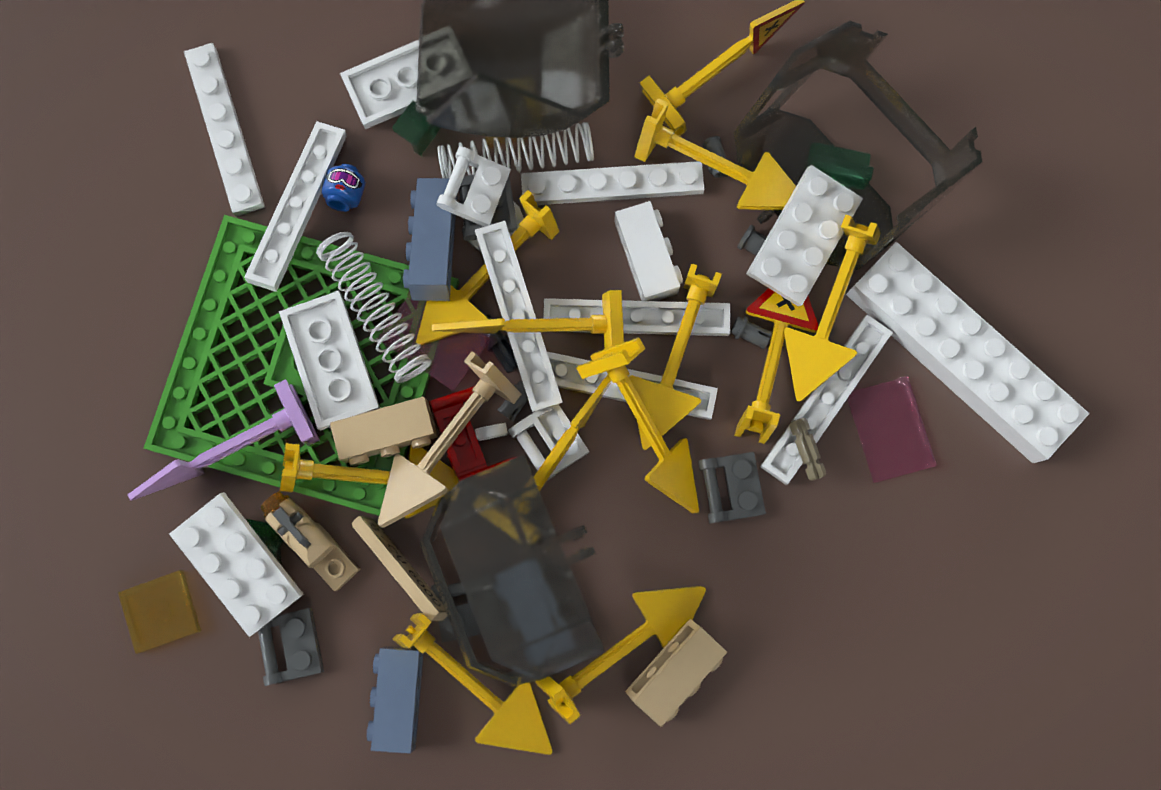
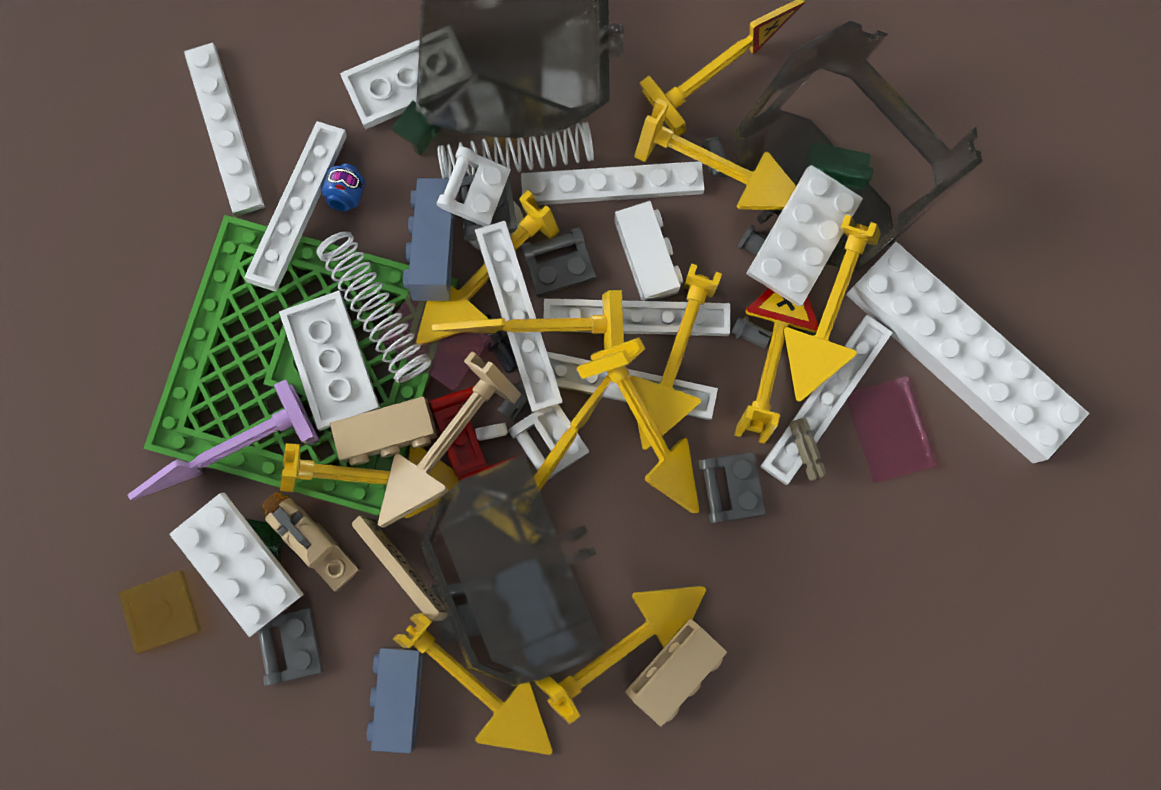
none -> dark grey plate [521,227,596,298]

